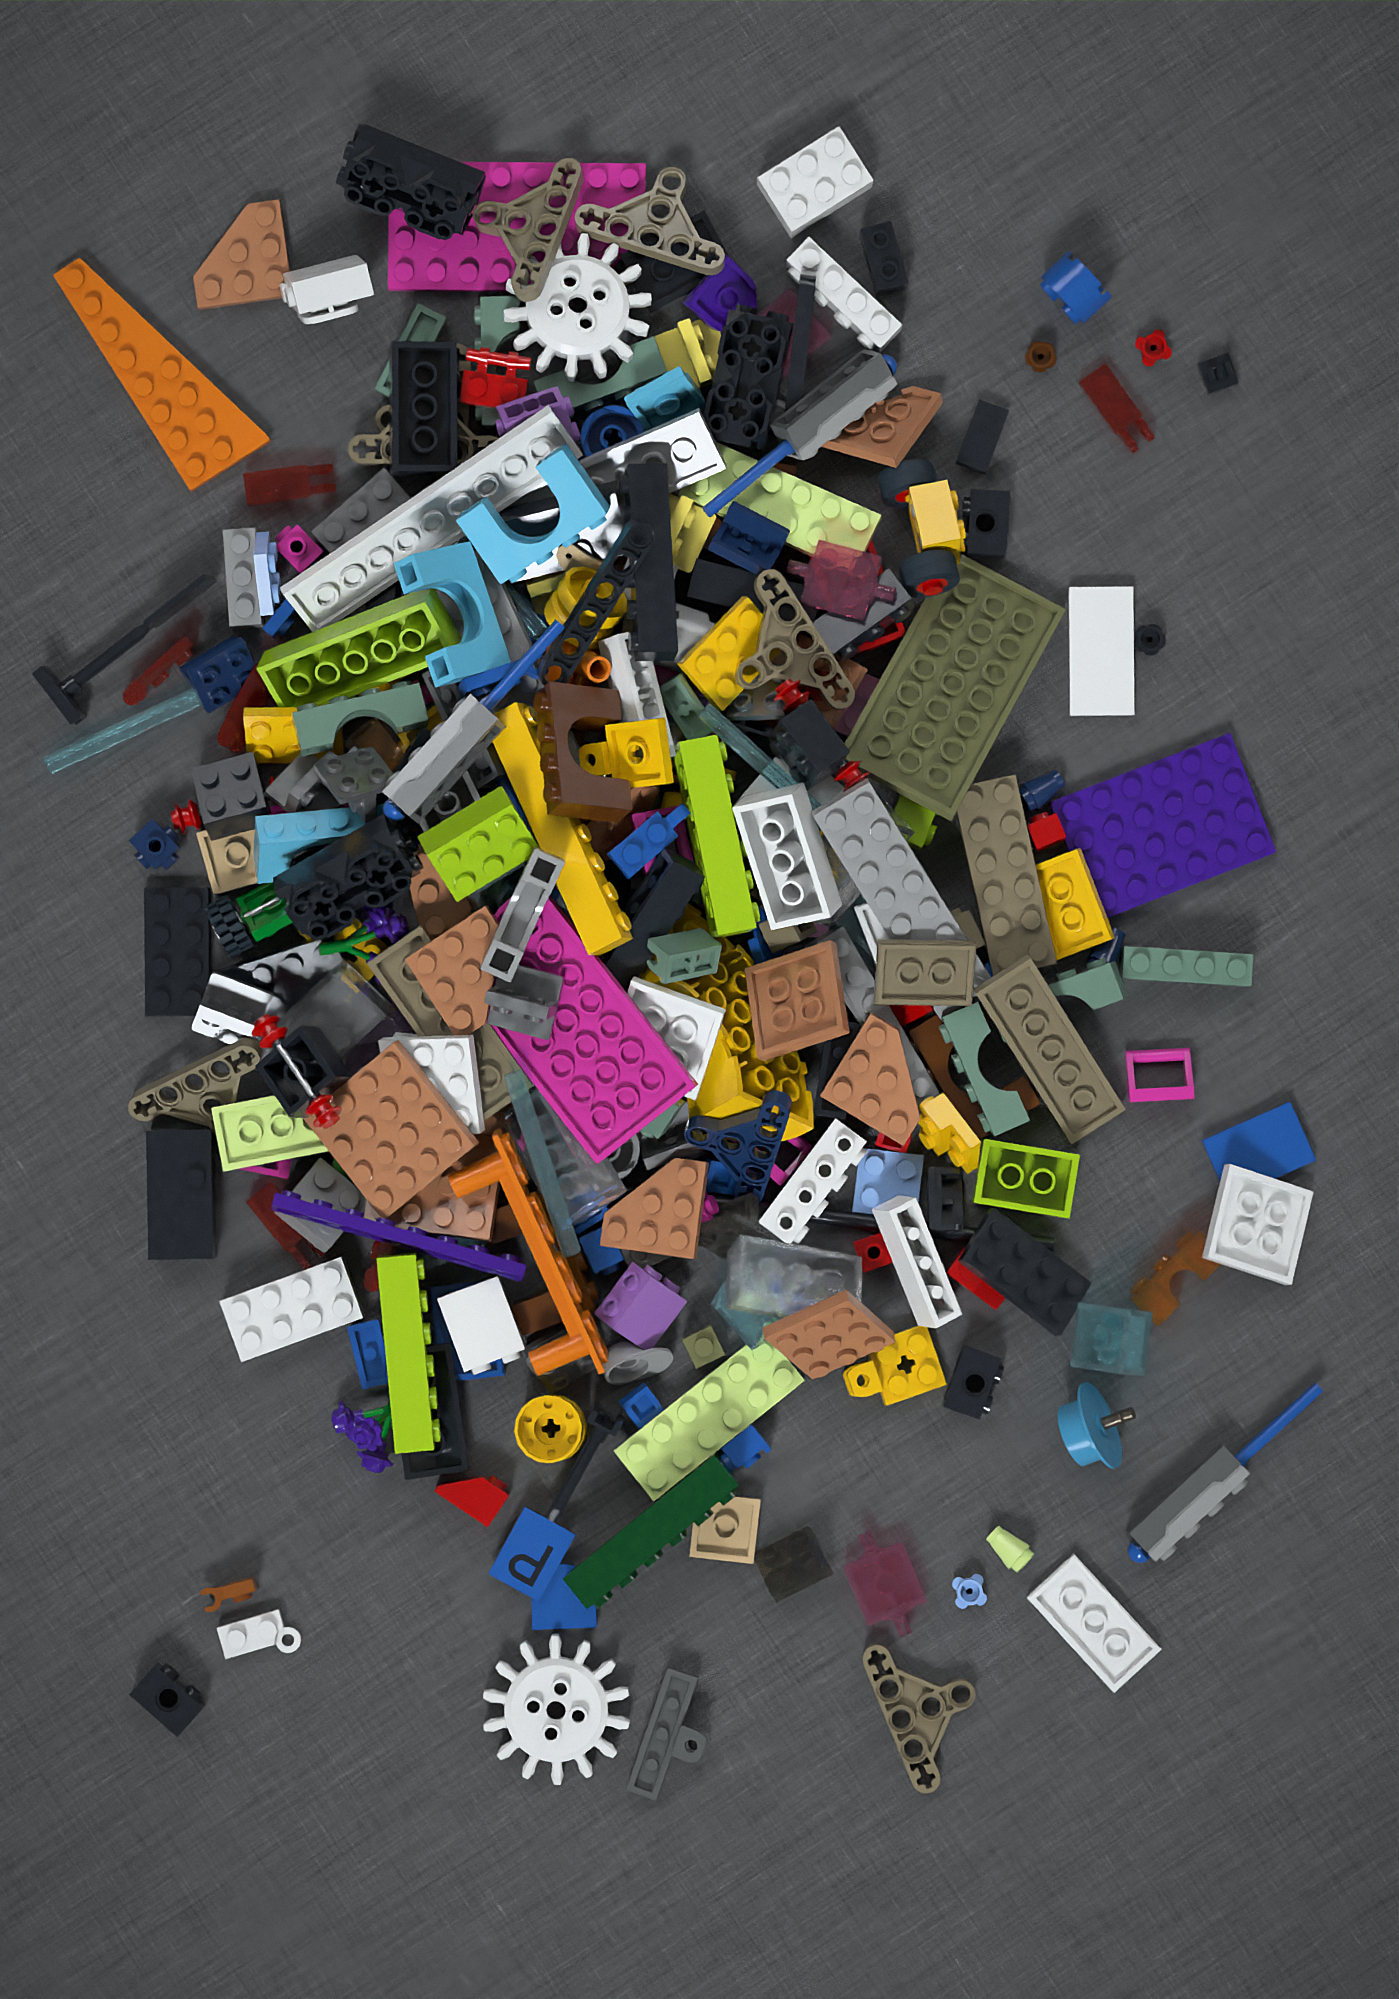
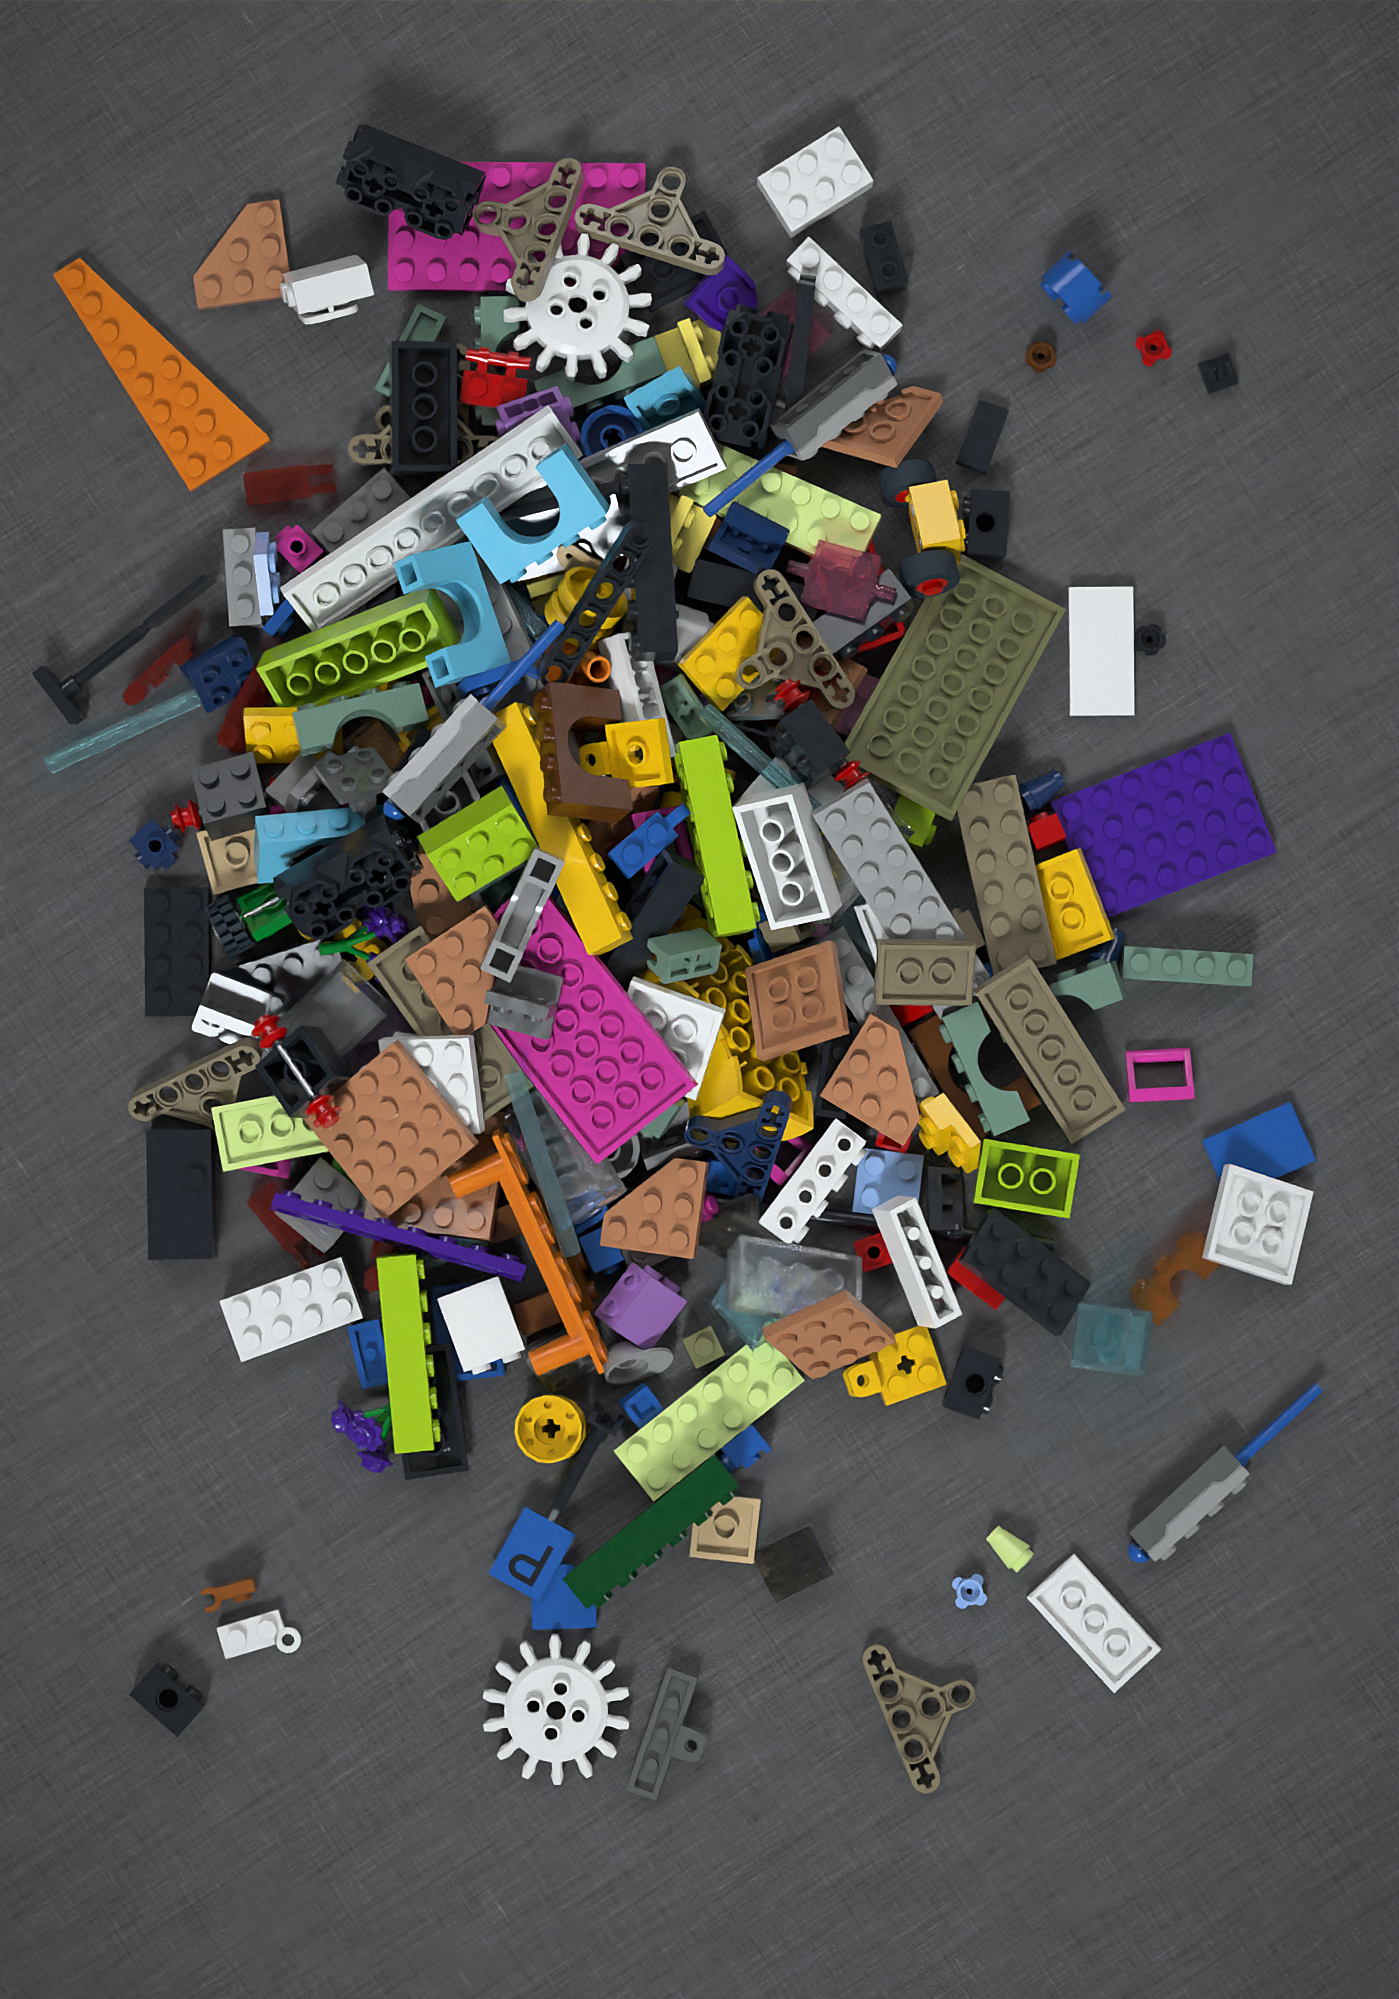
red slope [434,1474,510,1528] -> none
clear pink plate [843,1530,927,1637] -> none
dark azure piece [1057,1382,1136,1469] -> none
clear red hinge [1079,363,1155,453] -> none

